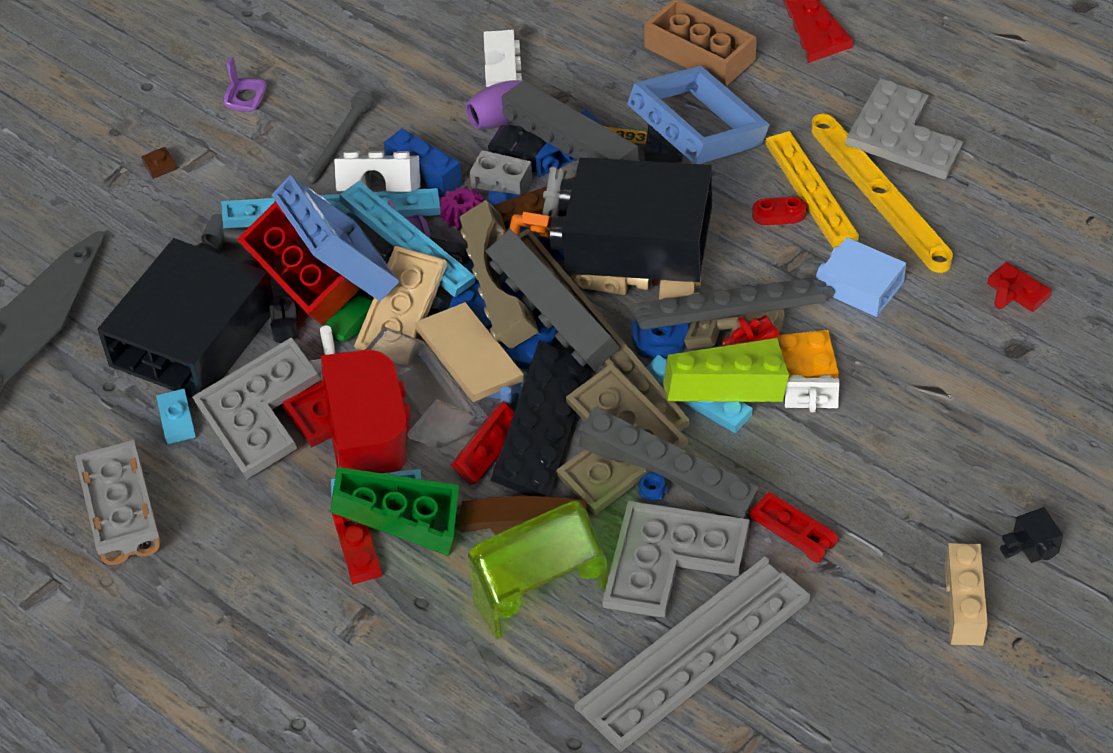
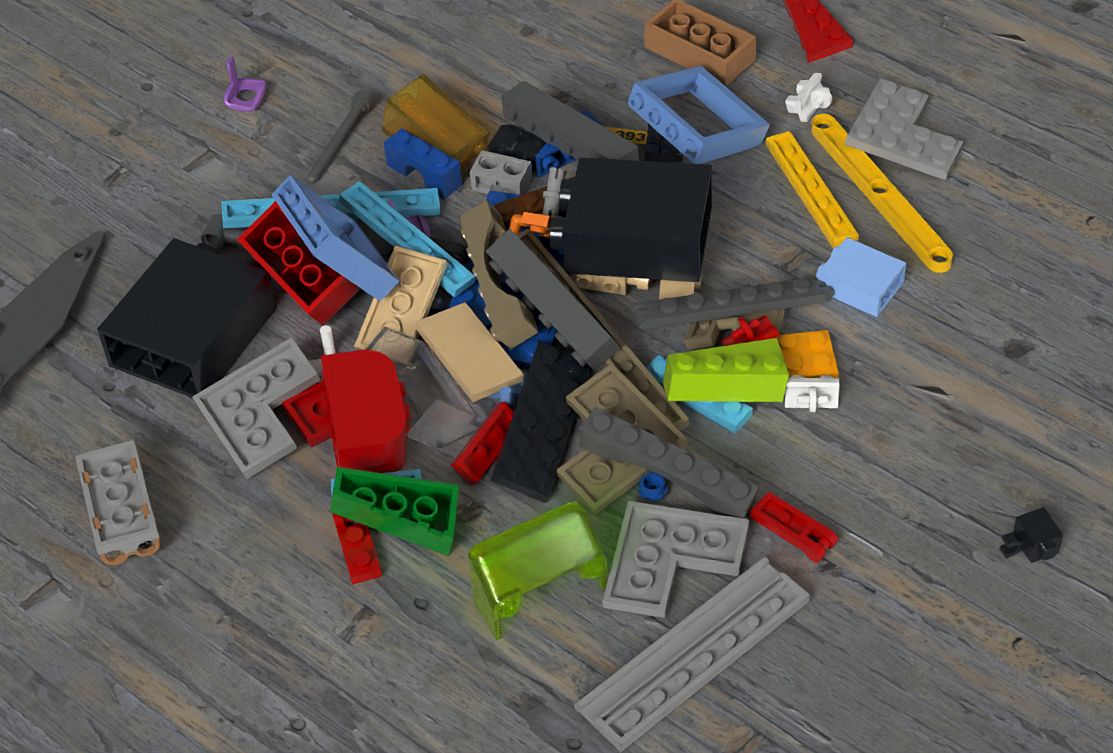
reddish brown plate [141,147,177,179] -> none
medium azure plate [156,389,196,445] -> none
black piece [270,295,299,343] -> none
green slope [324,296,372,342] -> none
white arch [334,151,421,192] -> none
magenta gear [440,186,484,231] -> none
reddish brown slope [457,496,587,538] -> none
medium lavender piece [466,80,523,129] -> none
white arch [484,30,522,87] -> none
blue plate [631,319,689,358] -> none
red plate [752,197,807,225] -> none
tan arch [945,543,988,646] -> none
red plate [987,262,1052,312] -> none
none -> clear yellow slope [381,73,489,170]
none -> white hips [785,73,832,122]

